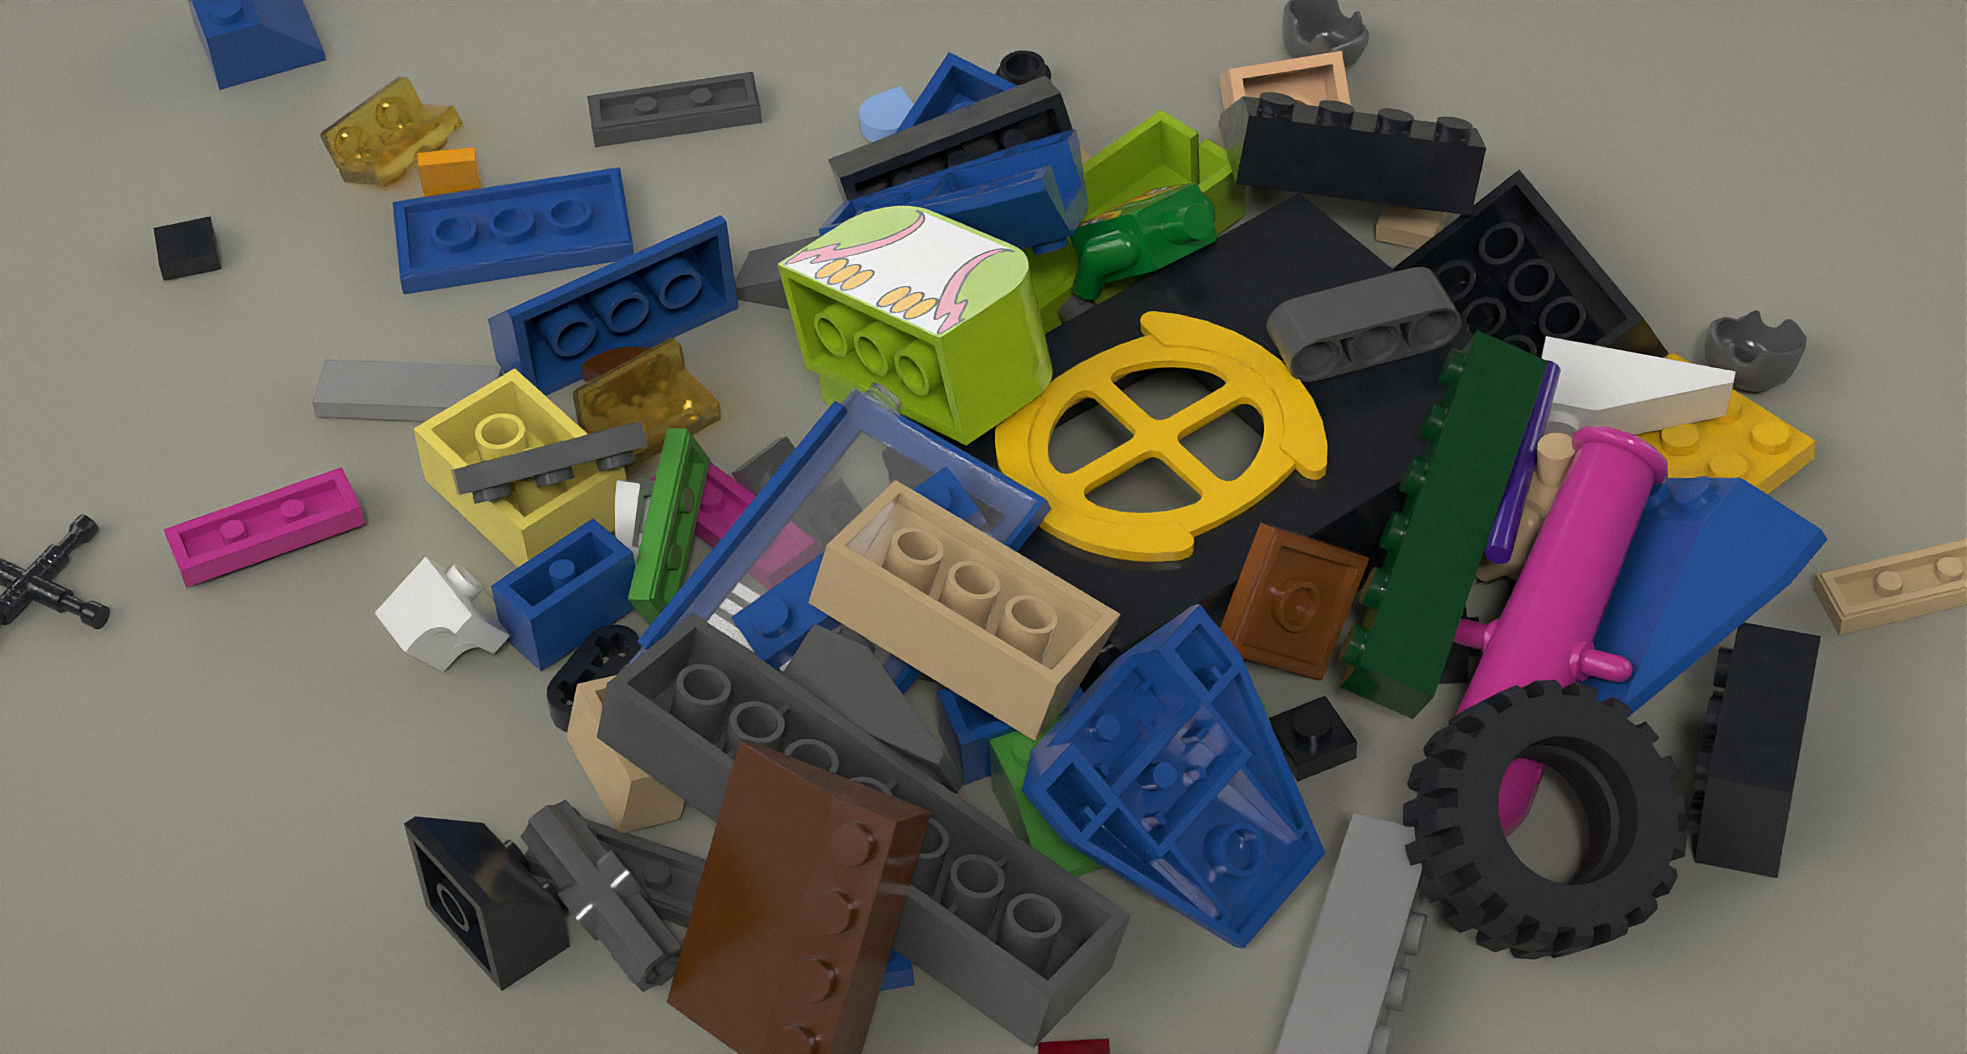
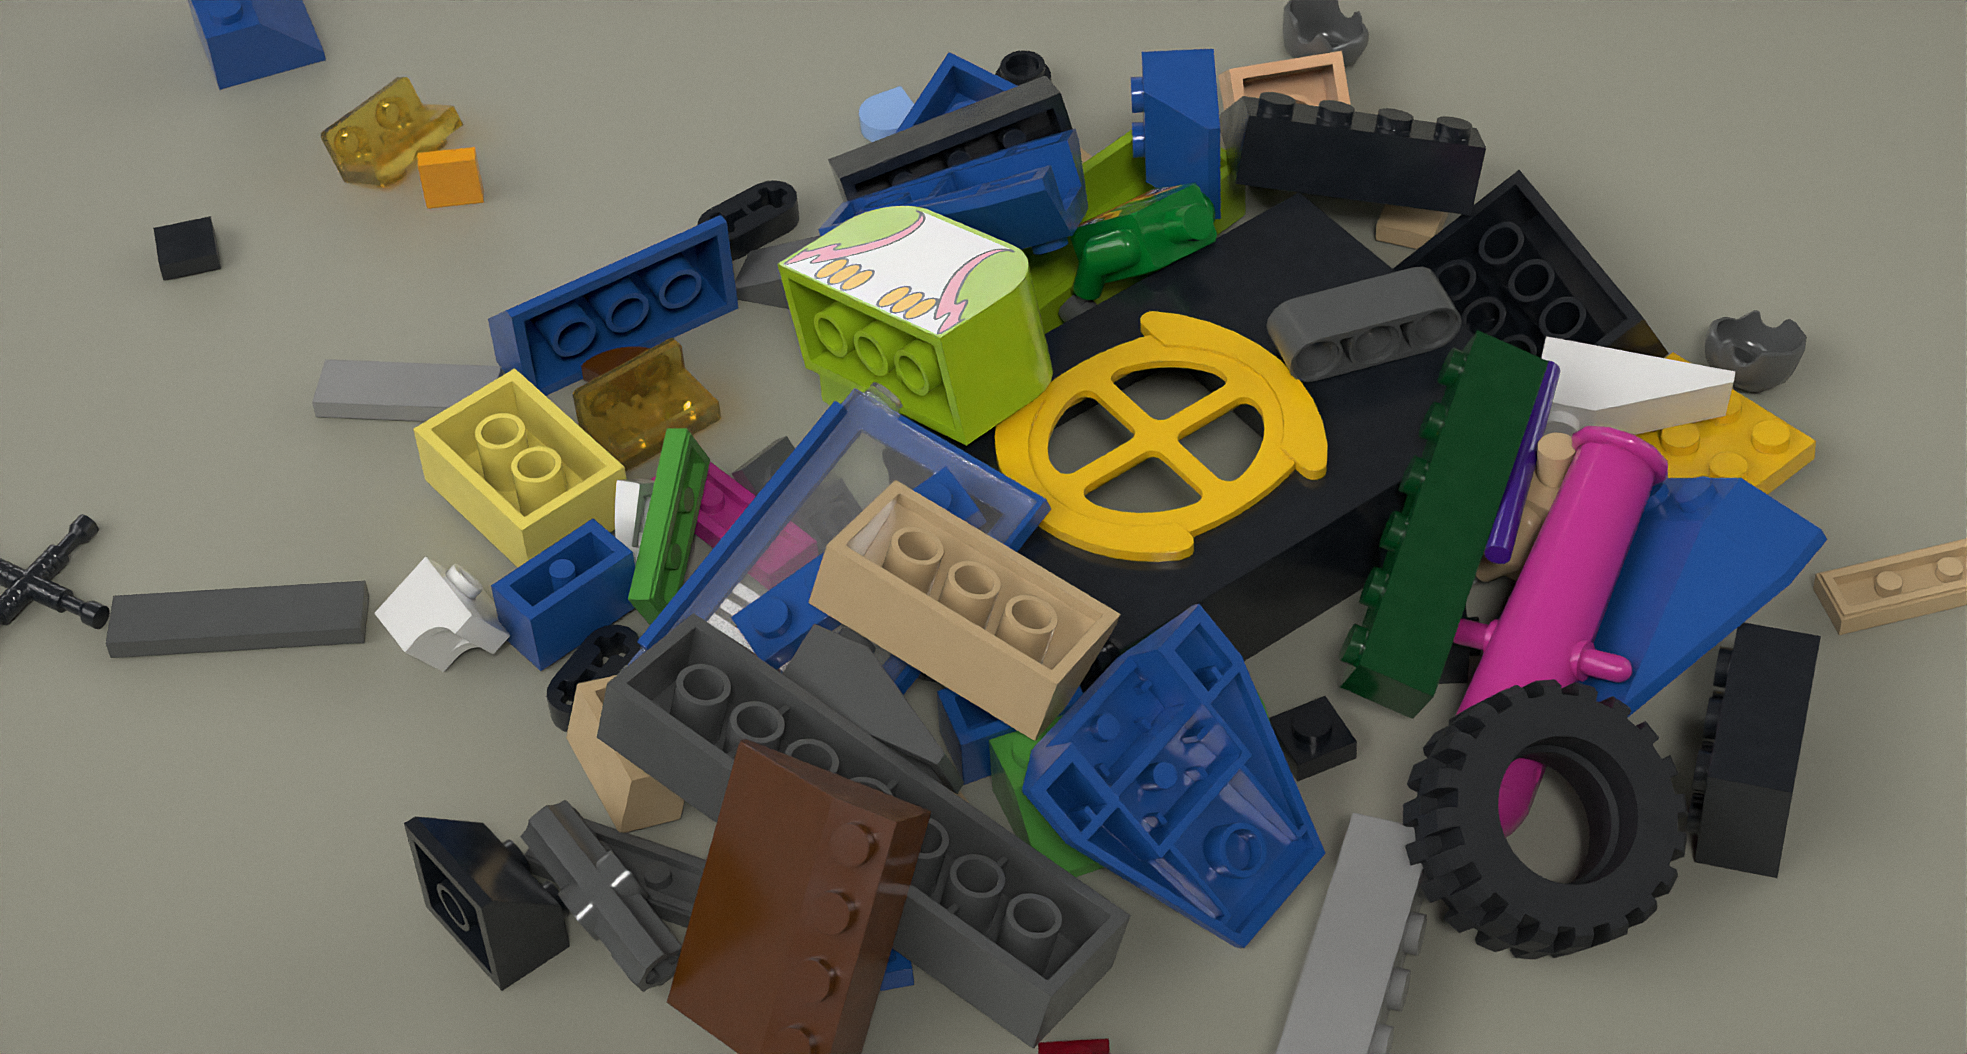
dark pink plate [163,467,365,588] -> none
blue tile [392,167,634,295] -> none
dark grey plate [451,421,648,504] -> none
dark grey tile [587,72,762,147] -> none
dark orange tile [1220,522,1370,680] -> none
none -> dark grey tile [105,580,369,658]
none -> black beam [698,180,799,261]
none -> blue slope [1130,48,1221,219]

